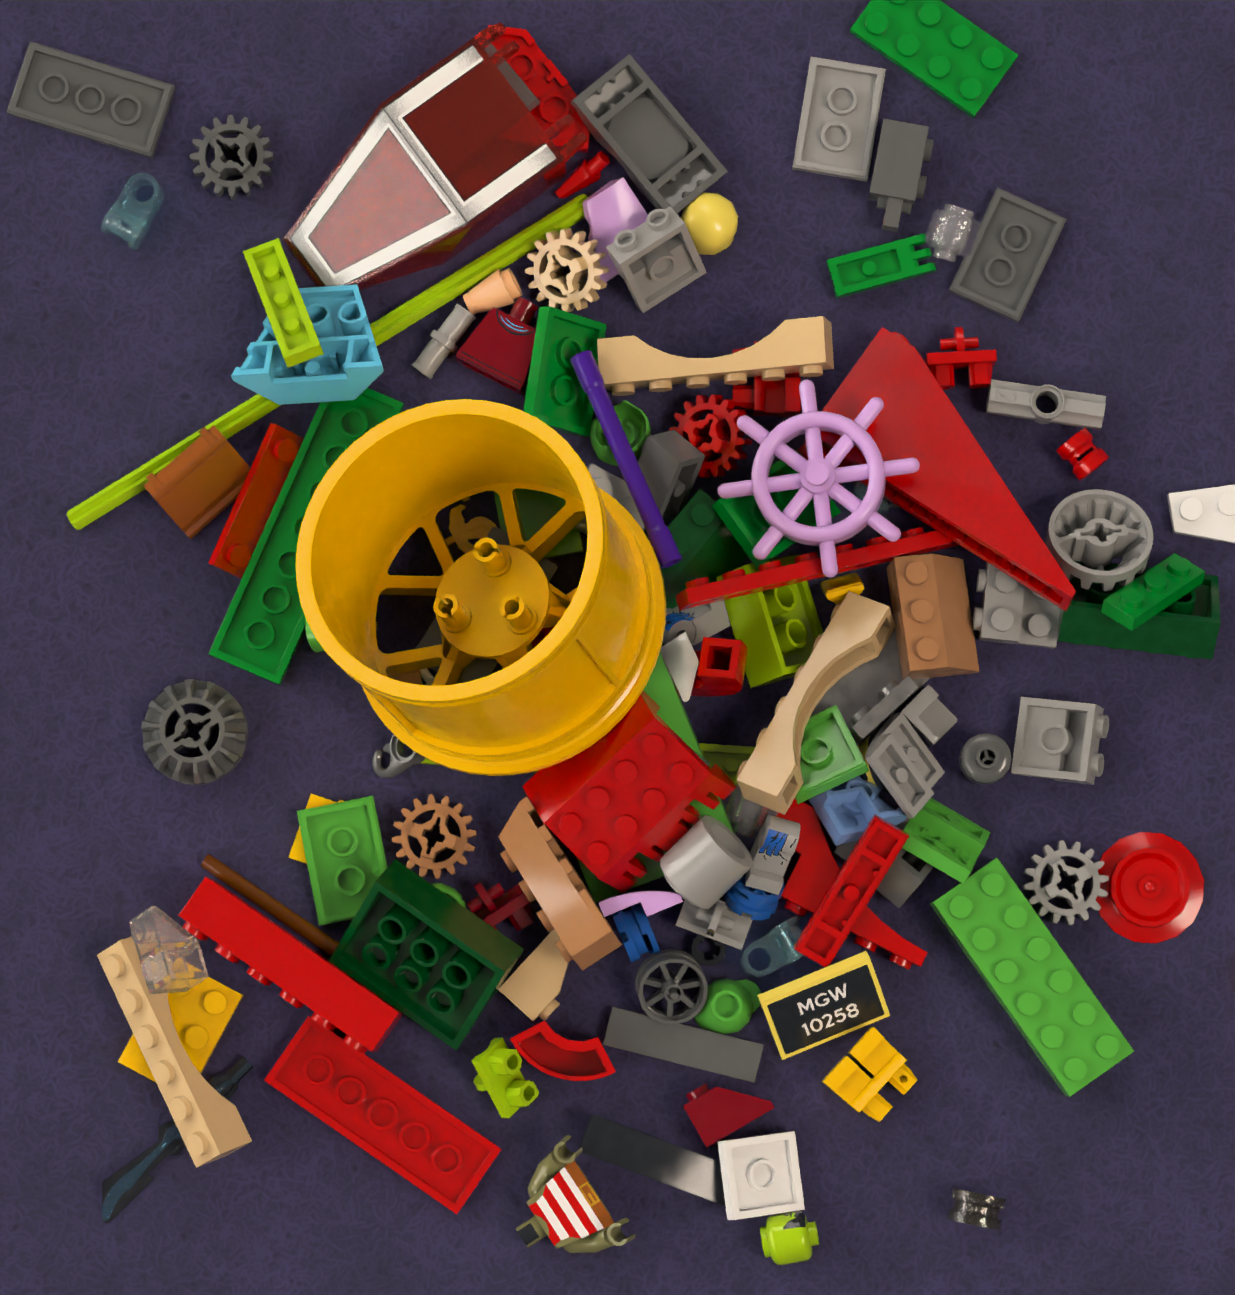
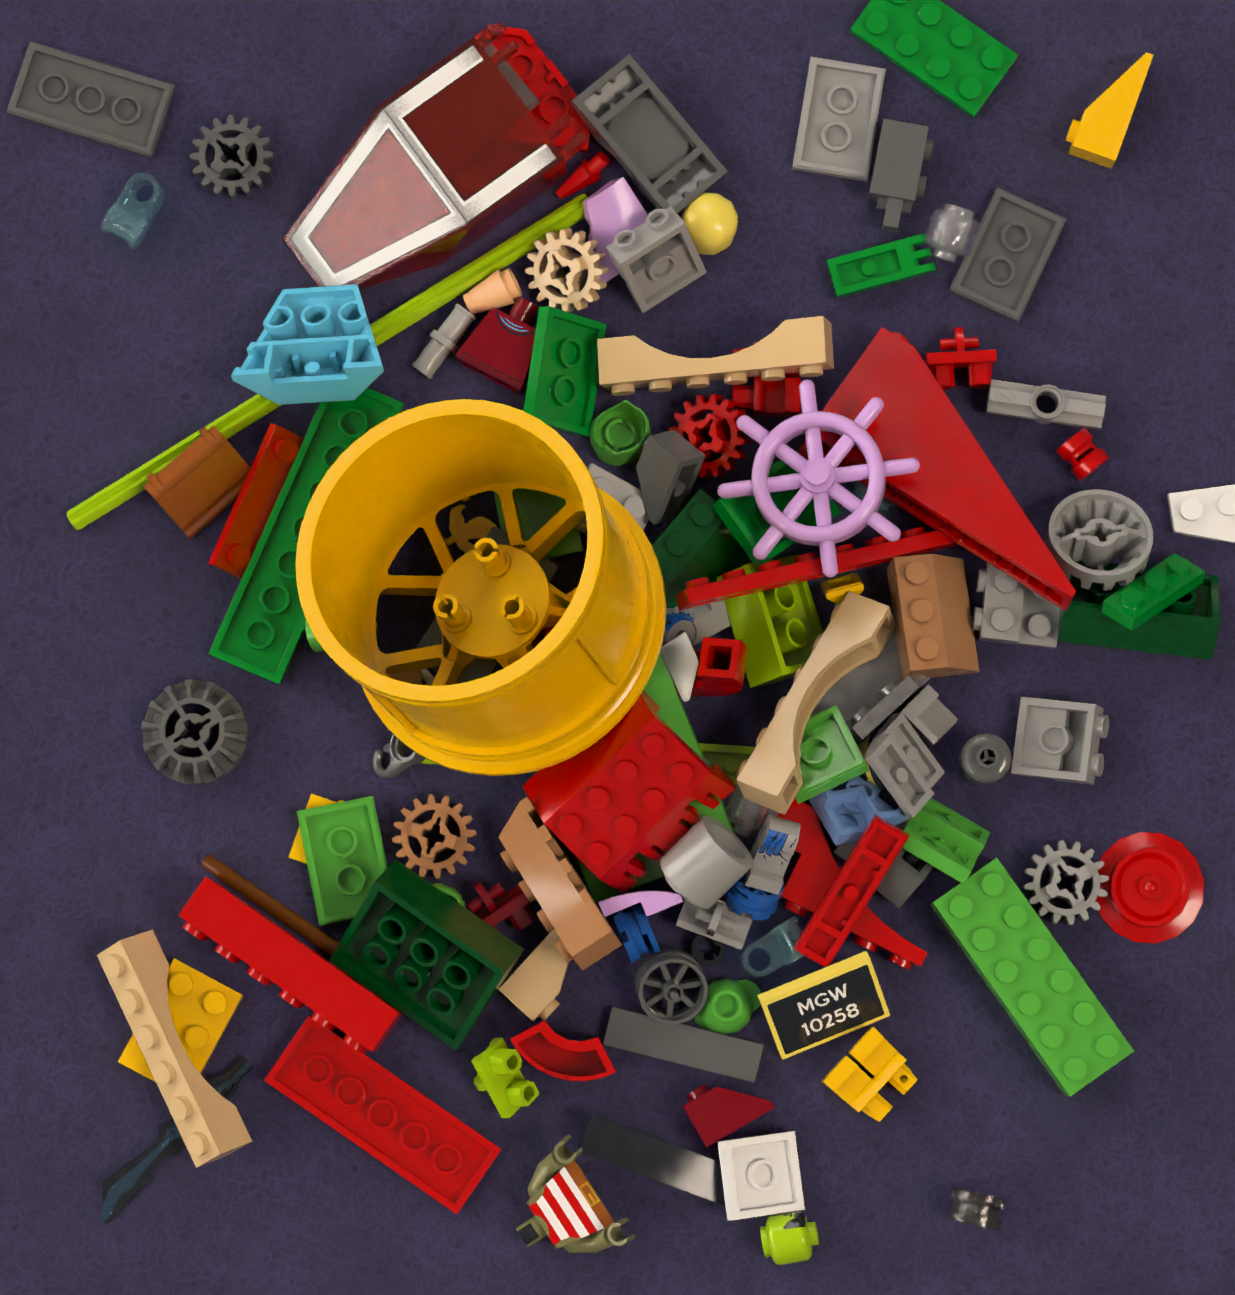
clear slope [129,906,209,994] -> none
lime plate [243,238,324,368] -> none
dark purple piece [570,350,682,569] -> none
none -> yellow slope [1065,52,1153,169]

